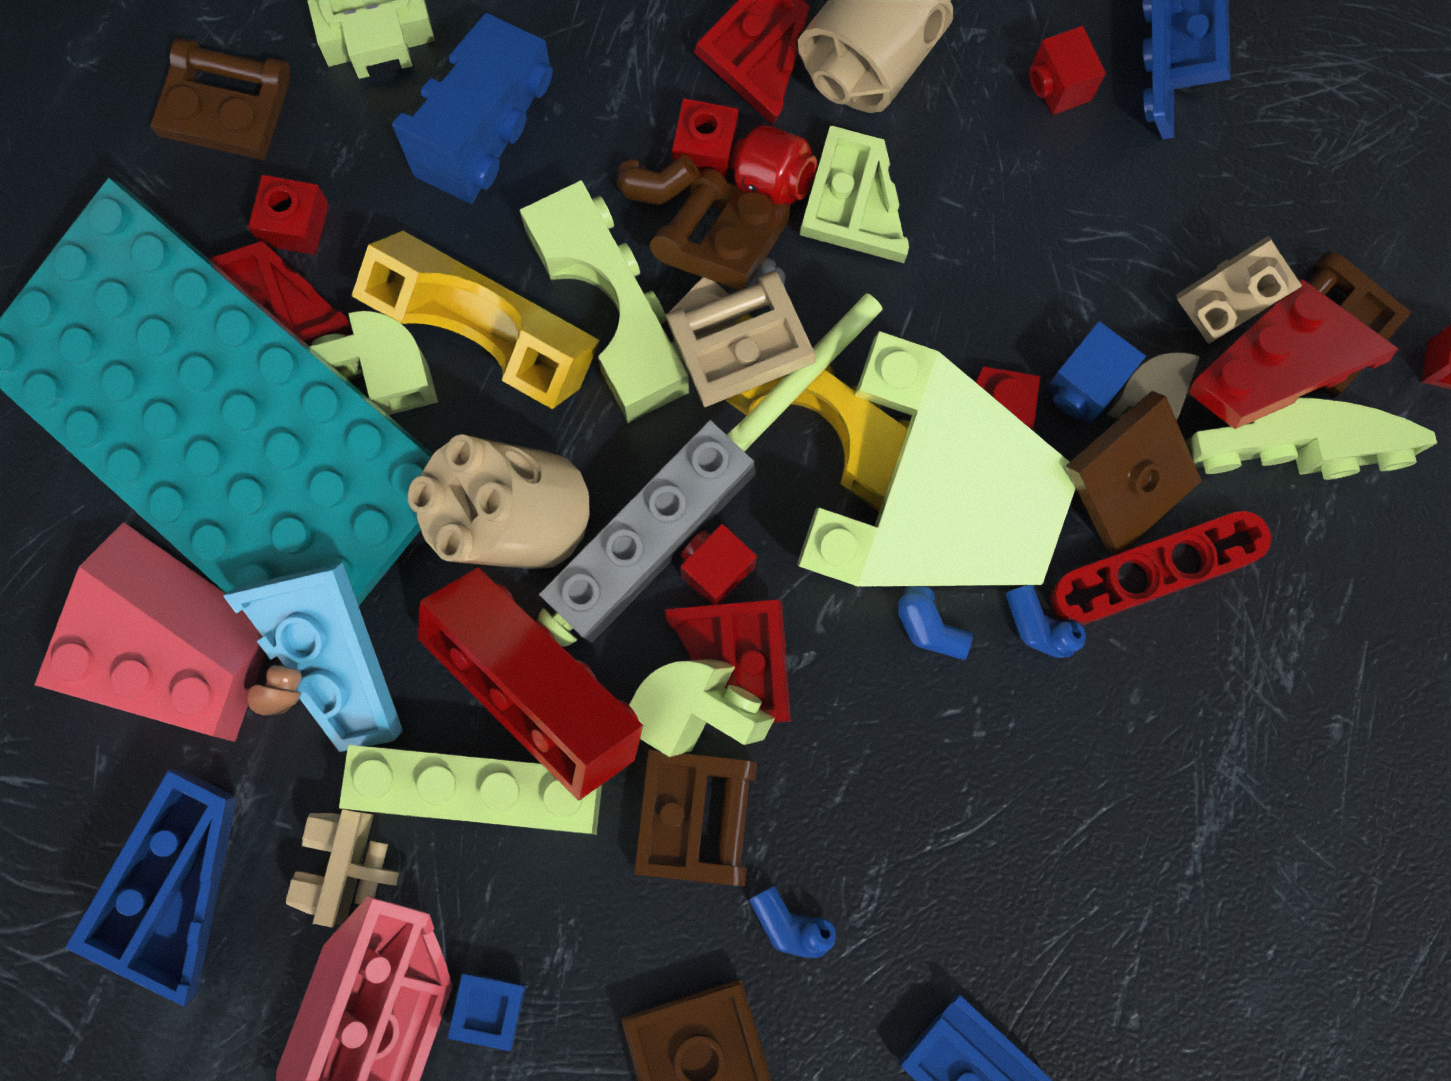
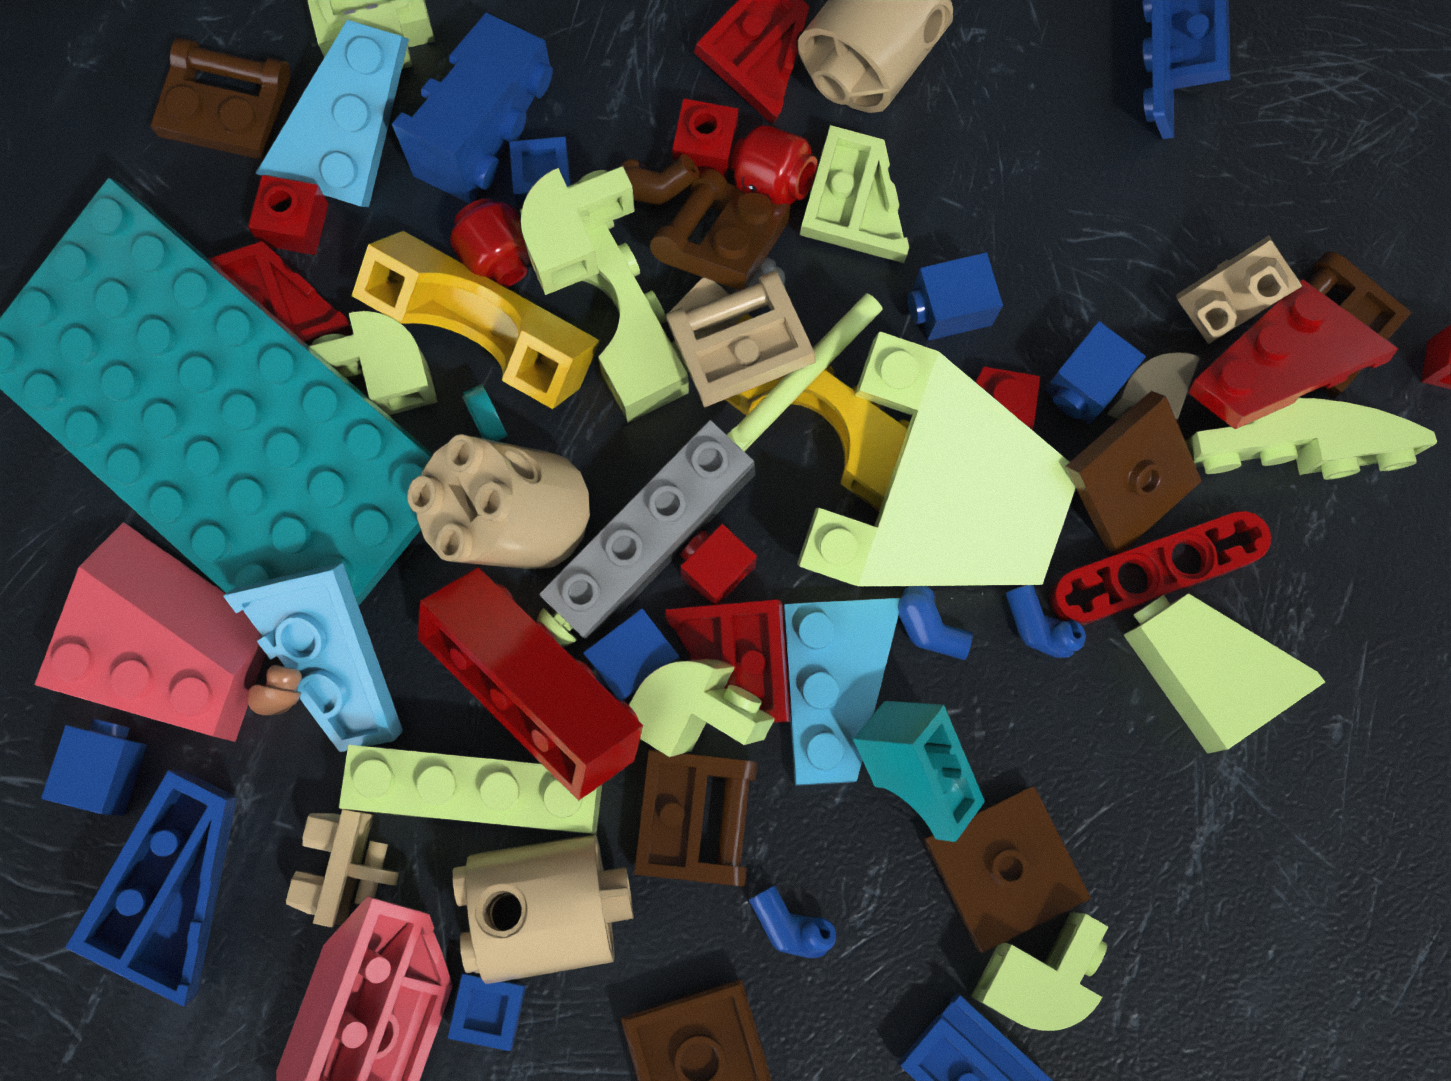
red plate [1030,26,1106,115] -> none
none -> blue brick [41,718,147,816]
none -> medium azure wing [256,20,409,207]
none -> red head [450,199,530,287]
none -> tan cylinder [453,834,634,984]
none -> teal tile [462,383,508,441]
none -> blue plate [509,137,571,204]
none -> yellowish green brick [521,166,635,295]
none -> blue brick [584,609,680,704]
none -> medium azure wing [783,598,900,786]
none -> teal arch [853,701,985,842]
none -> blue brick [908,252,1003,341]
none -> reddish brown plate [923,786,1091,953]
none -> yellowish green brick [971,912,1108,1031]
none -> yellowish green slope [1124,594,1325,754]

